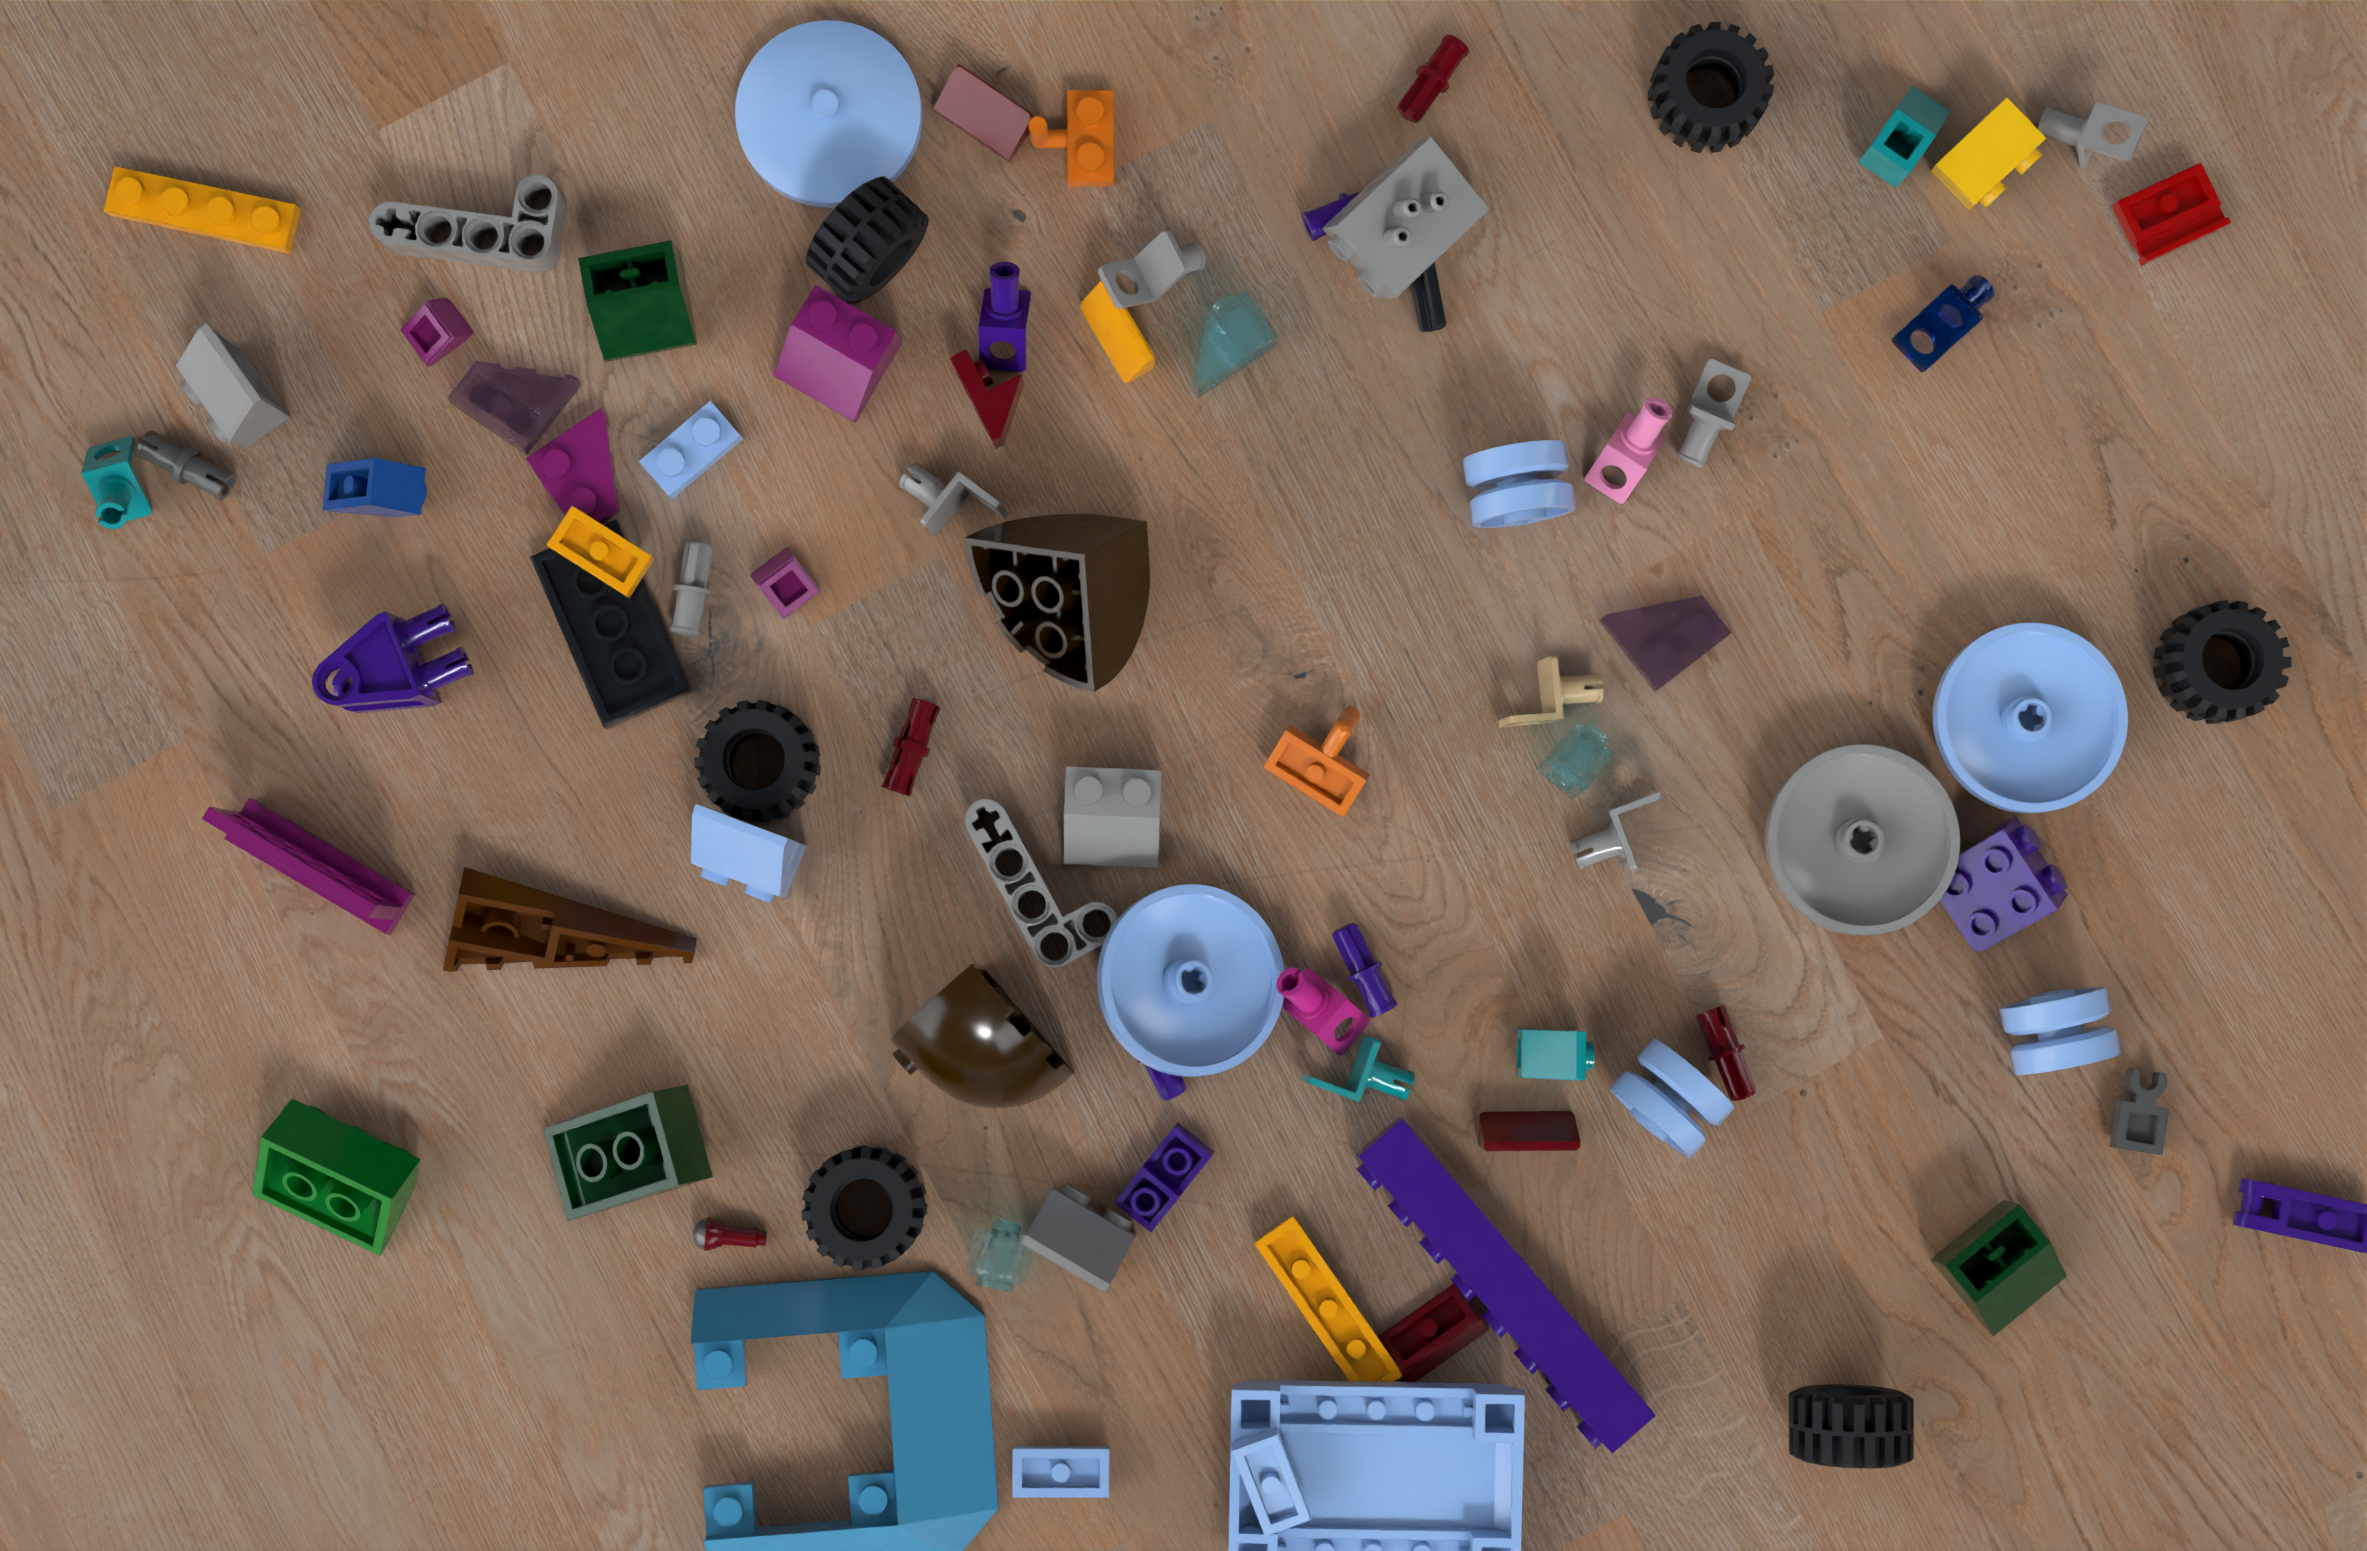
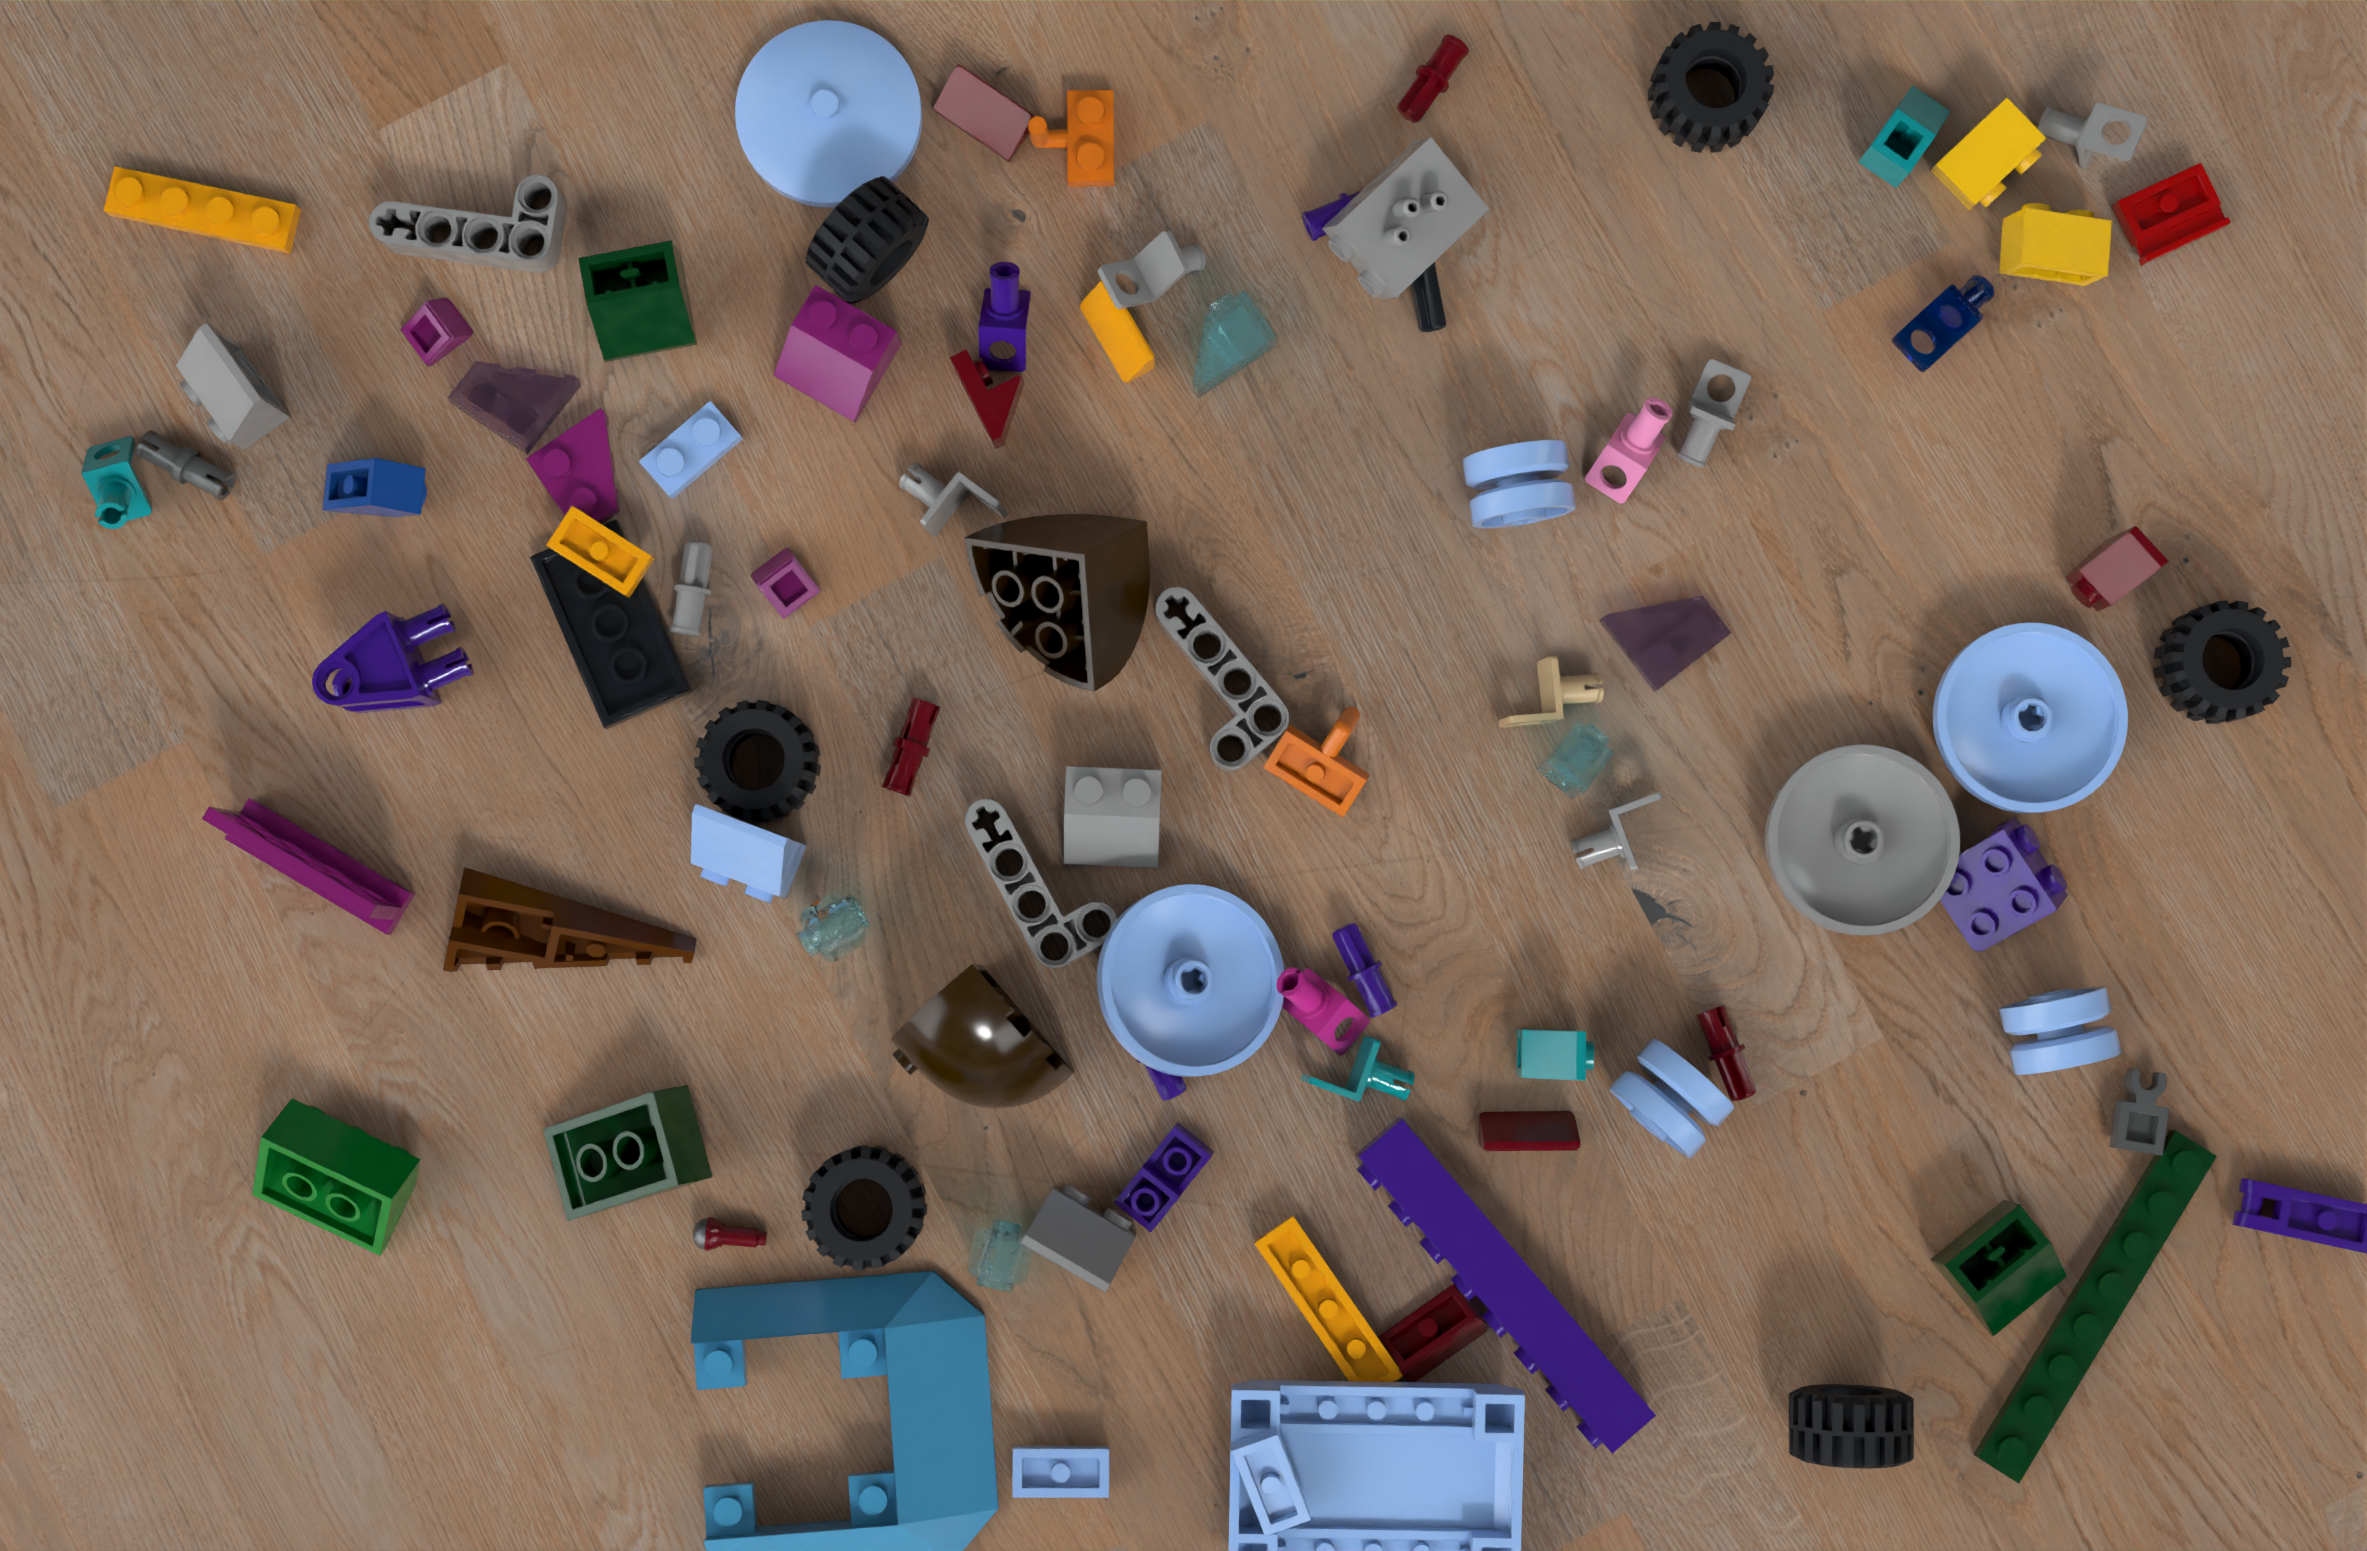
none -> clear light blue head [796,892,870,963]
none -> light grey beam [1155,587,1289,772]
none -> dark green plate [1973,1130,2217,1483]
none -> yellow brick [1999,203,2112,286]
none -> slope [2065,526,2169,611]

